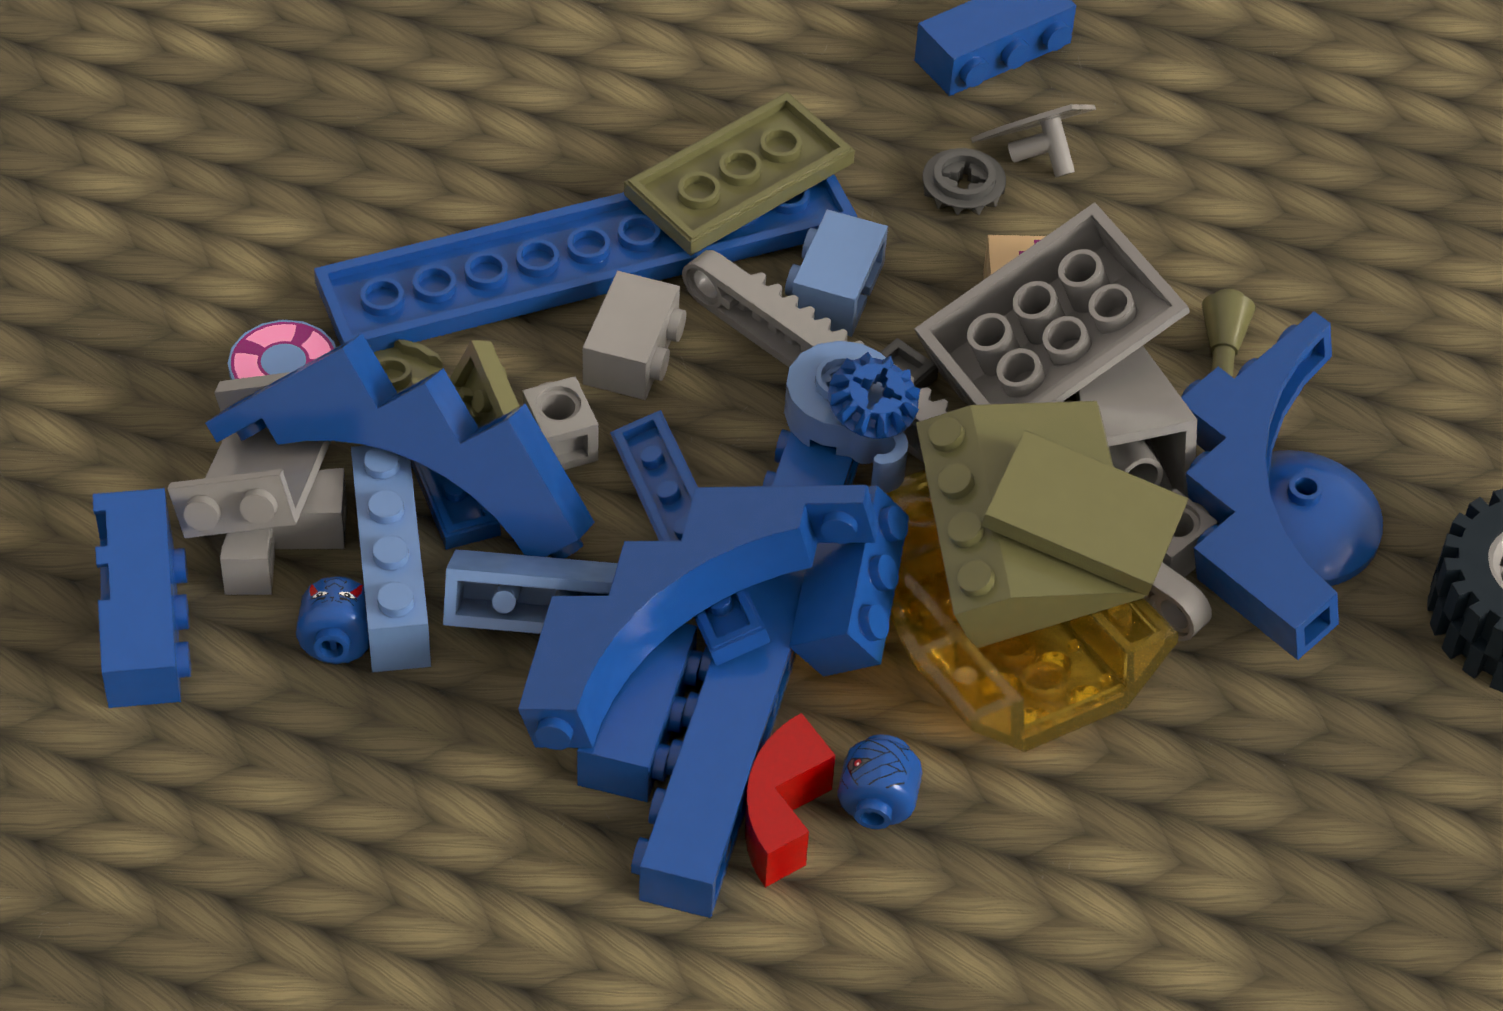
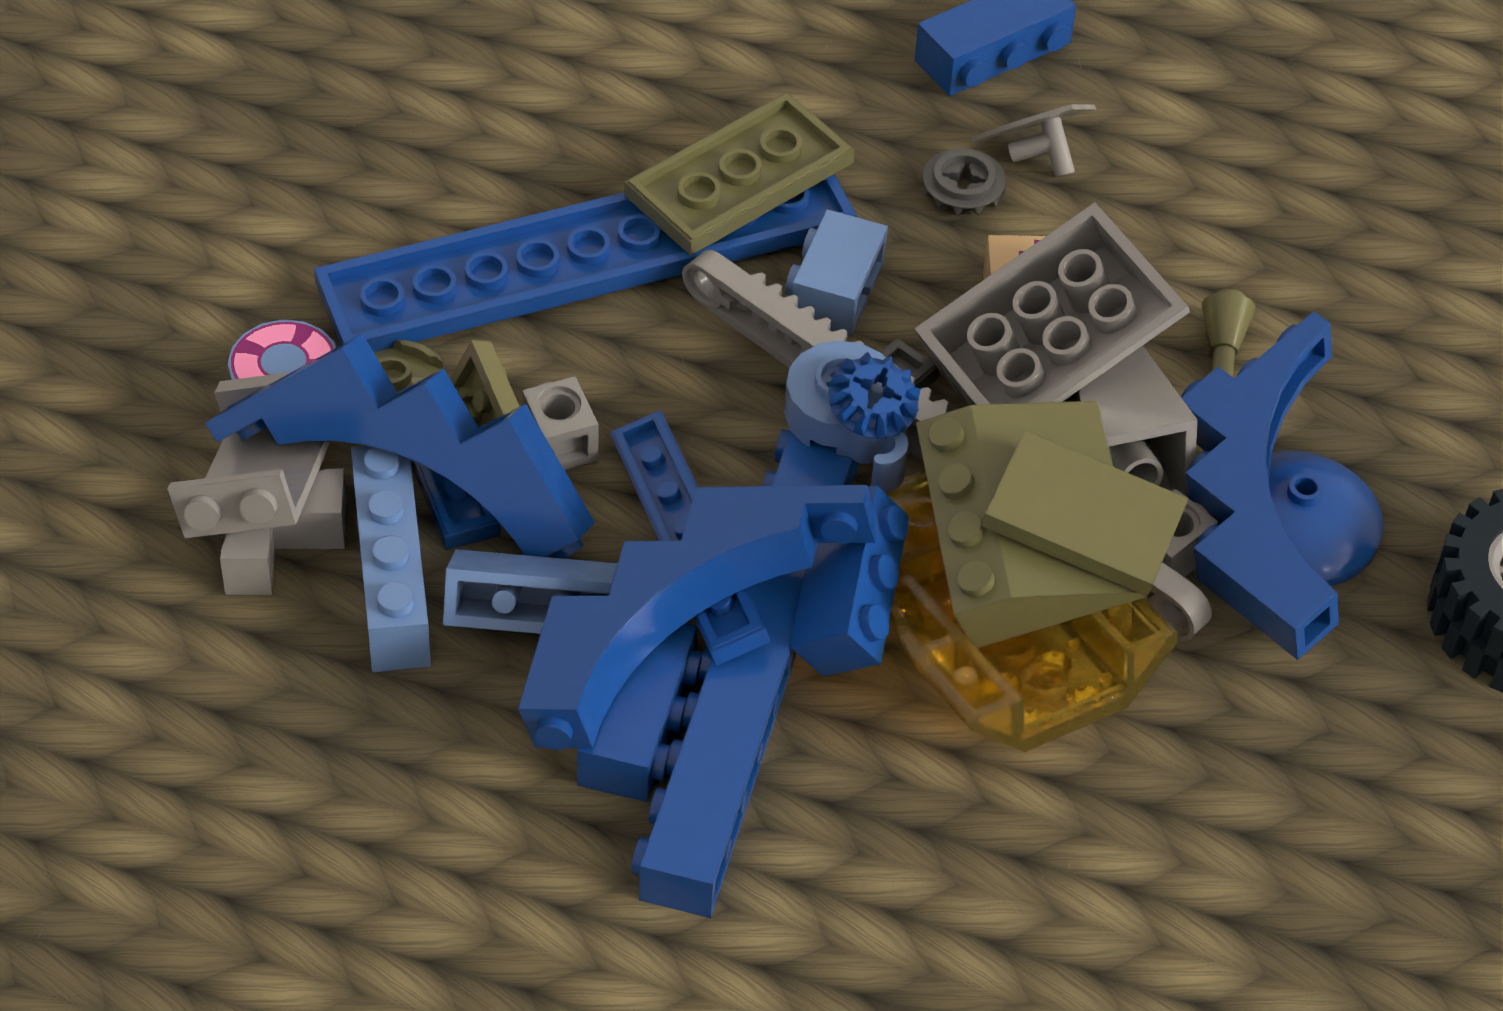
blue wedge [93,488,191,708] -> none
blue head [296,576,370,664] -> none
light grey brick [583,271,686,400] -> none
red brick [745,713,836,888] -> none
blue head [837,734,923,829] -> none

